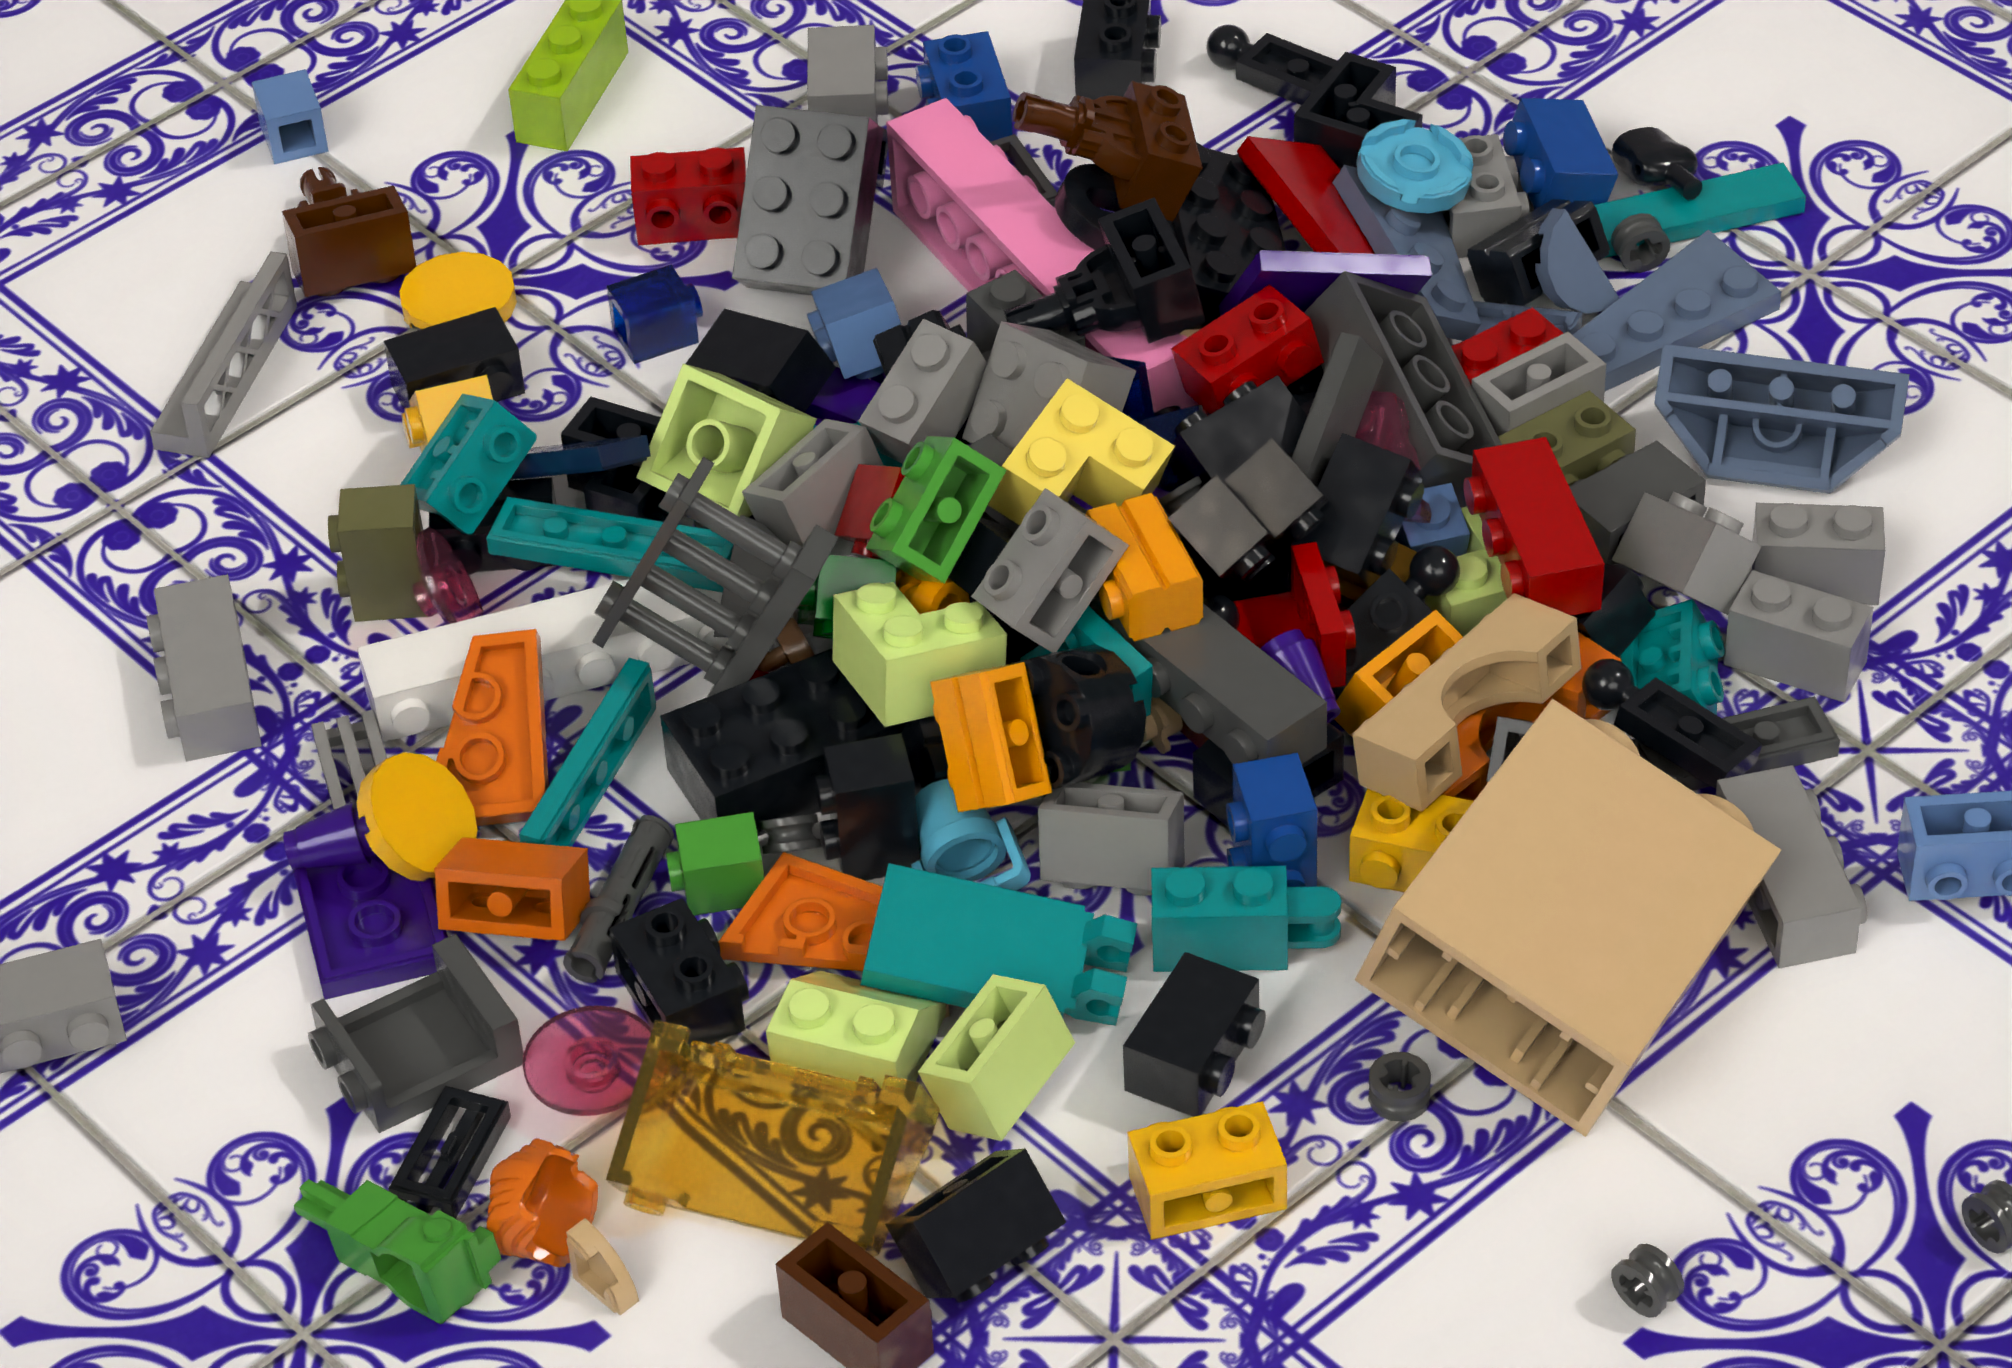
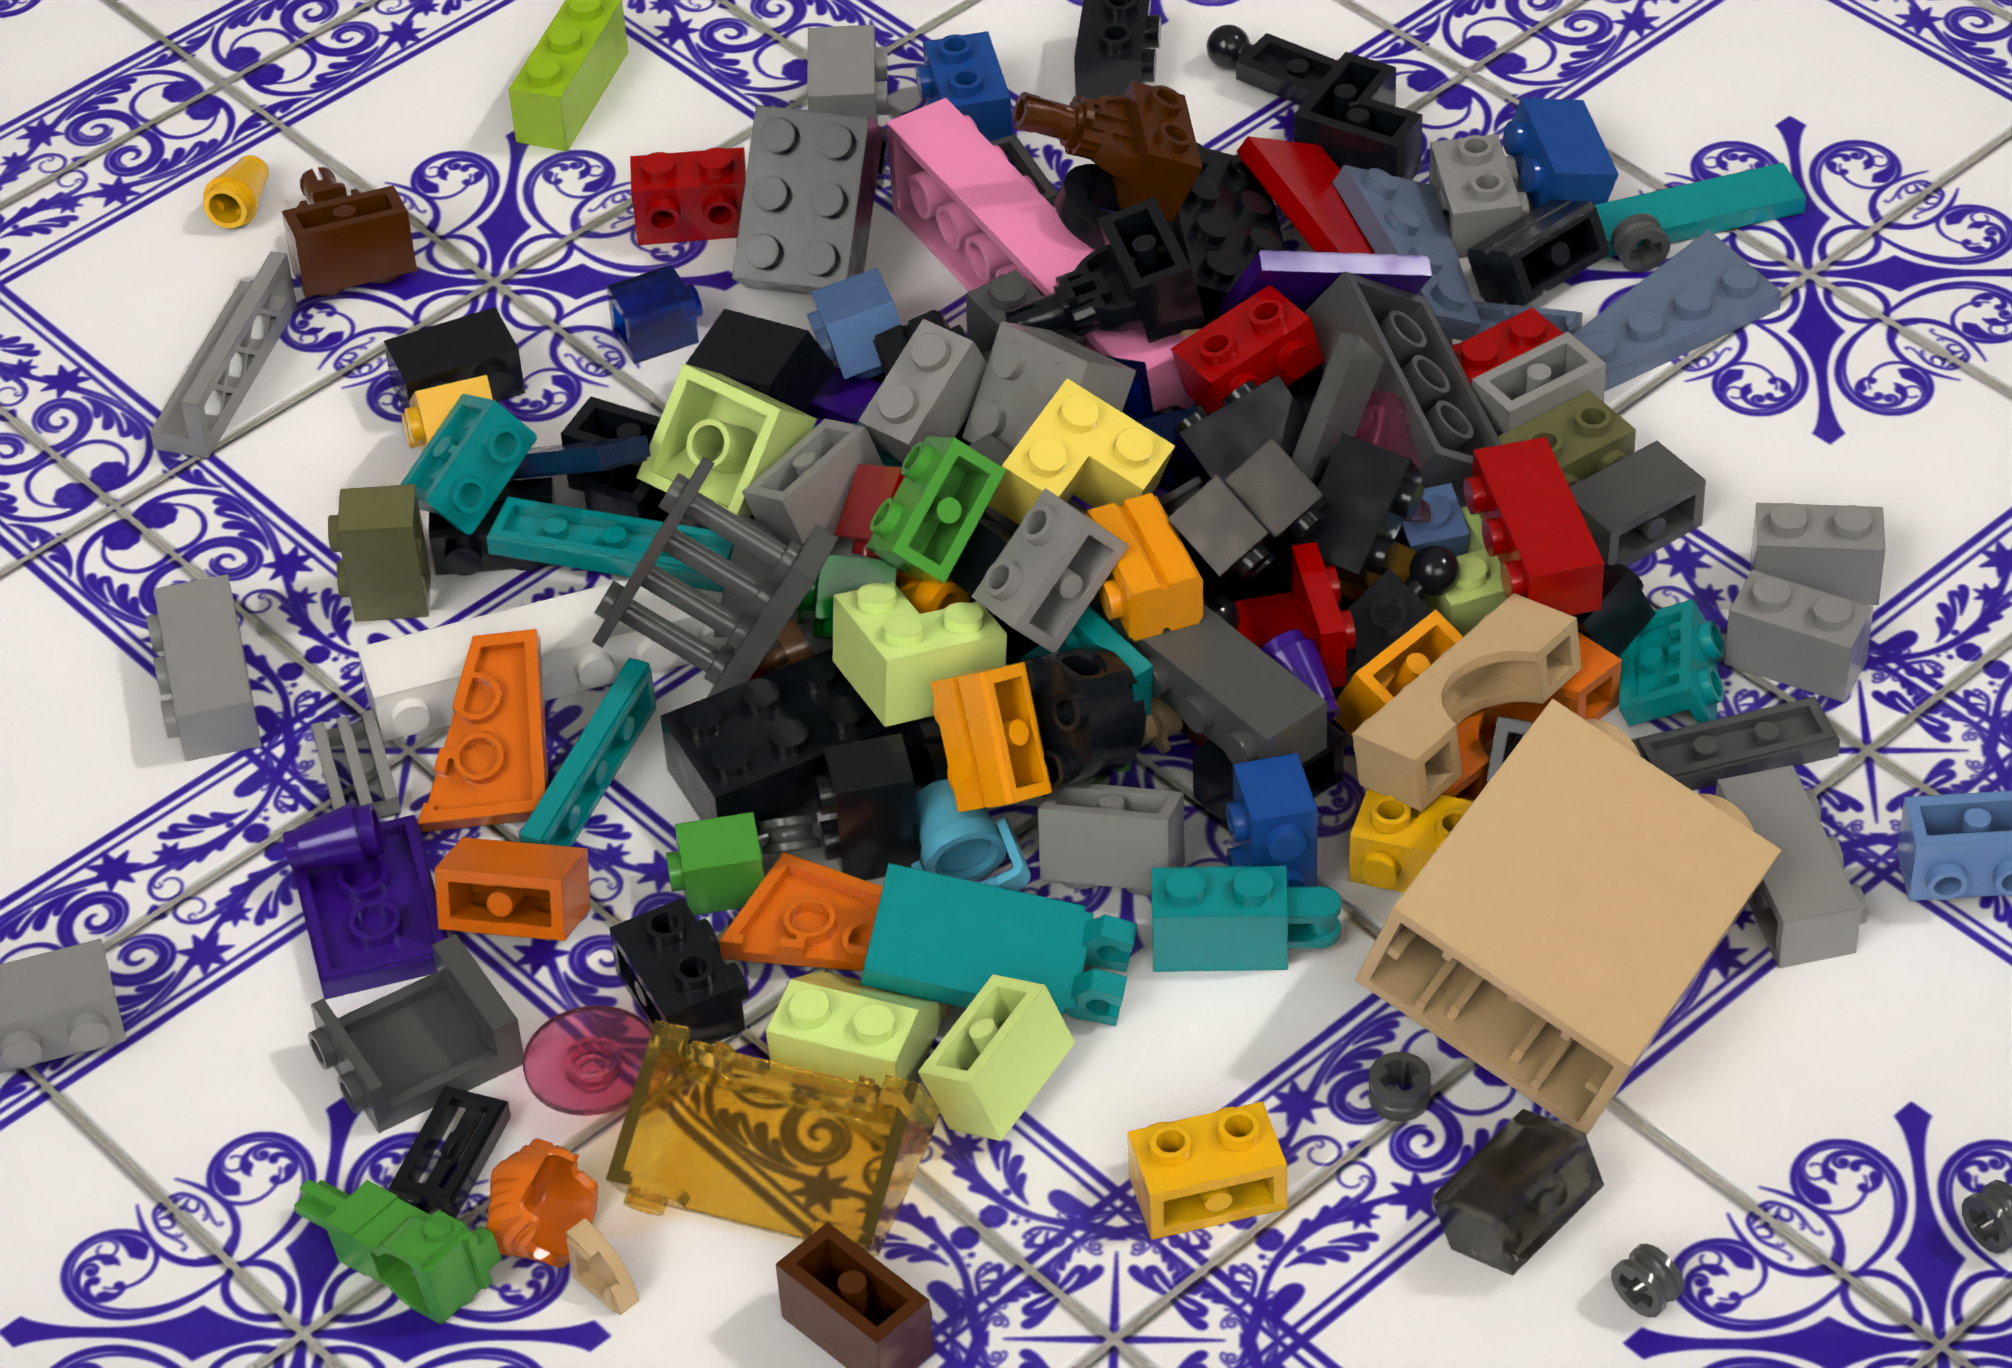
medium blue brick [252,69,329,165] -> none
yellow tile [356,752,478,881] -> none
yellow tile [399,252,517,330] -> none
clear pink dish [413,528,483,624] -> none
dark grey pin [563,815,674,983] -> none
black brick [885,1148,1066,1303] -> none
black brick [1123,952,1266,1117] -> none
medium azure tile [1356,119,1473,214] -> none
sand blue tile [1535,208,1619,314] -> none
black plate [1582,659,1763,789] -> none
black piece [1612,127,1702,200] -> none
light grey brick [1612,491,1762,615] -> none
sand blue wedge [1654,344,1910,494] -> none
none -> yellow cone [203,155,269,228]
none -> clear smoke brick [1431,1109,1604,1276]

